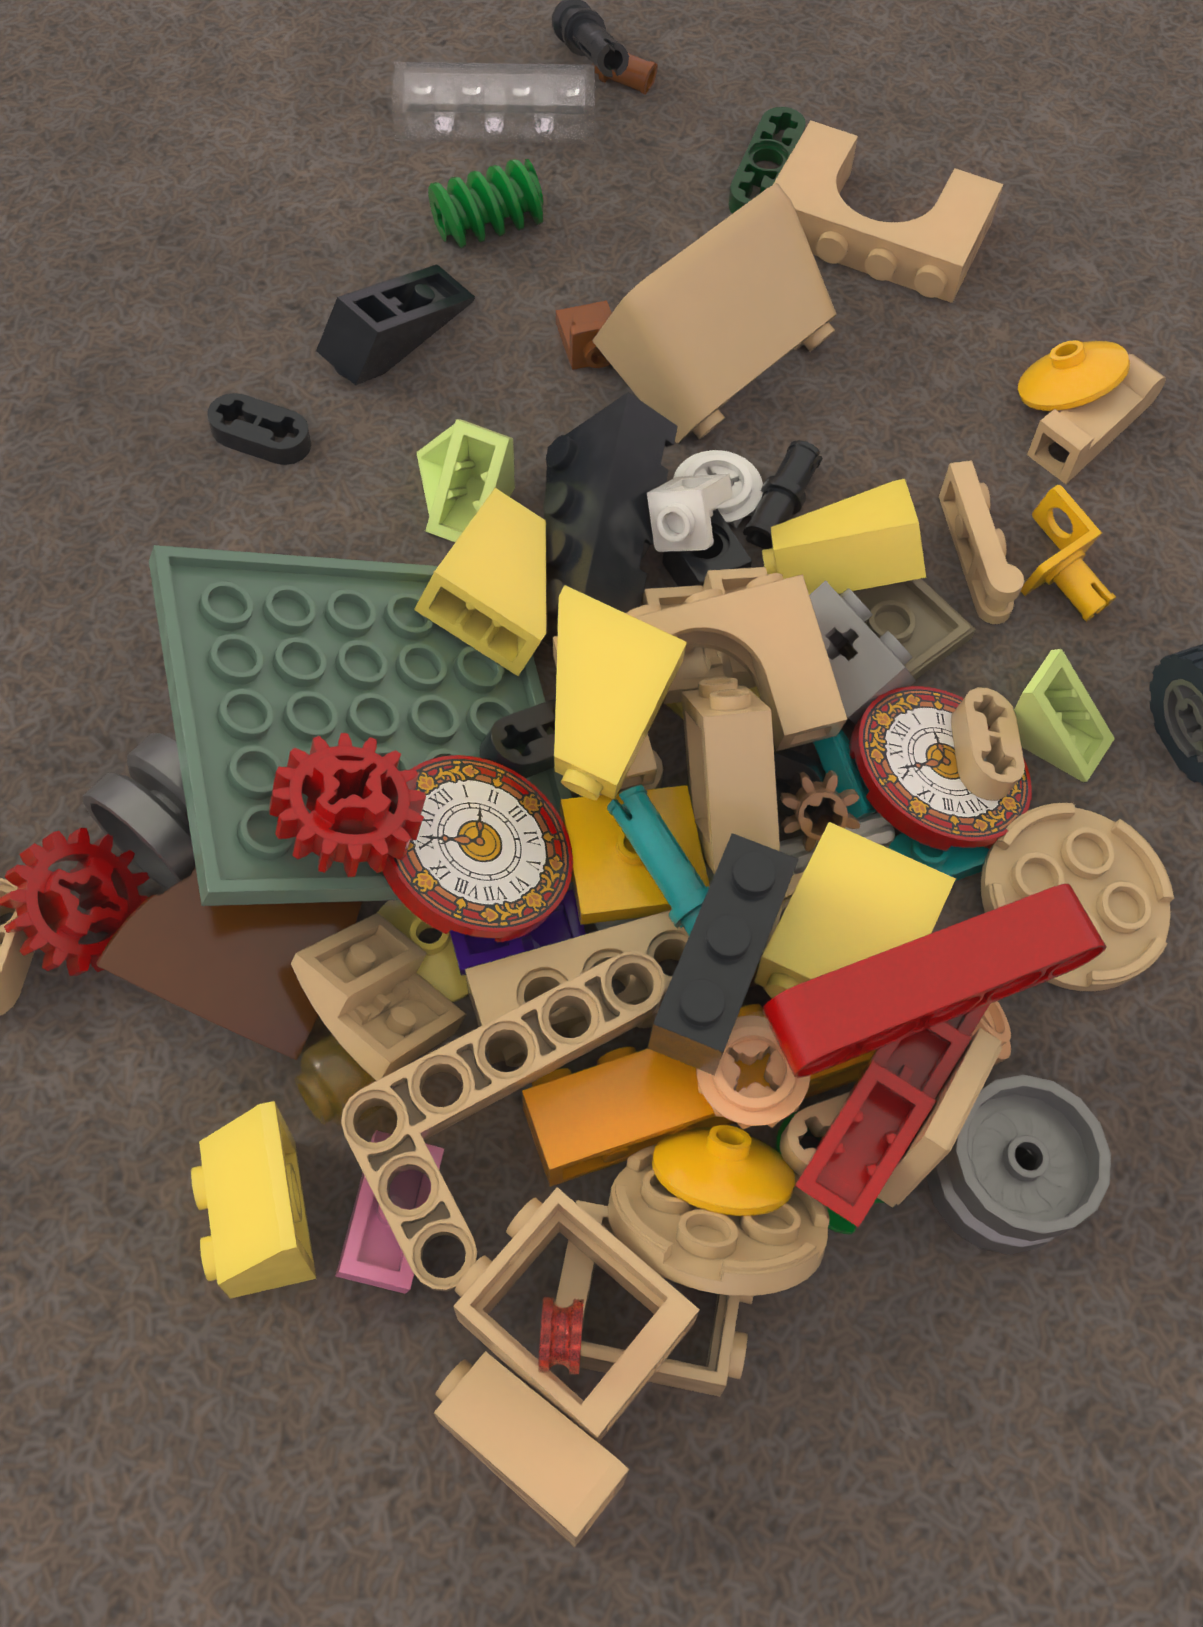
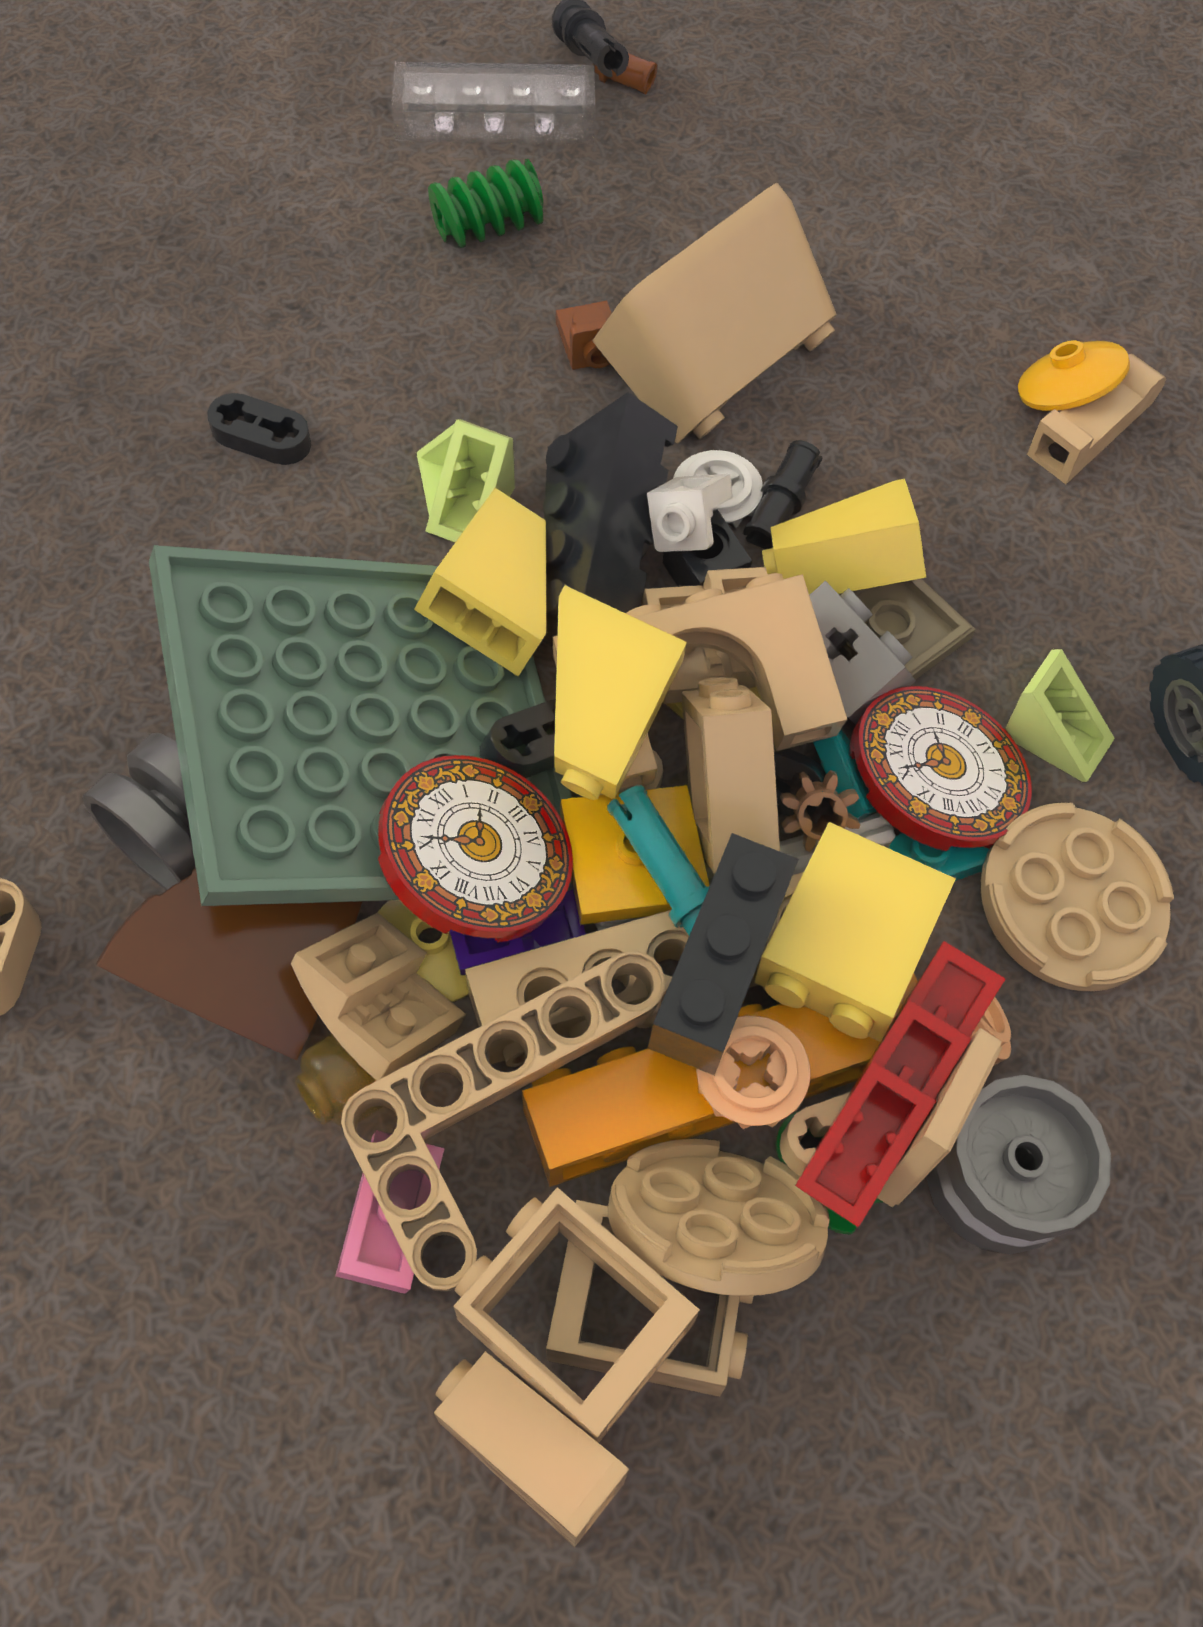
red gear [0,828,149,976] -> none
light yellow slope [191,1101,316,1299] -> none
red gear [269,733,426,877] -> none
black slope [316,264,475,386] -> none
clear red bush [538,1297,584,1375] -> none
yellow dish [652,1125,795,1216] -> none
dark green beam [728,107,806,214] -> none
red beam [762,883,1107,1078] -> none
tan arch [774,120,1003,303] -> none
tan plate [939,460,1024,624] -> none
tan beam [951,687,1025,801] -> none
yellow bracket [1021,485,1116,622] -> none

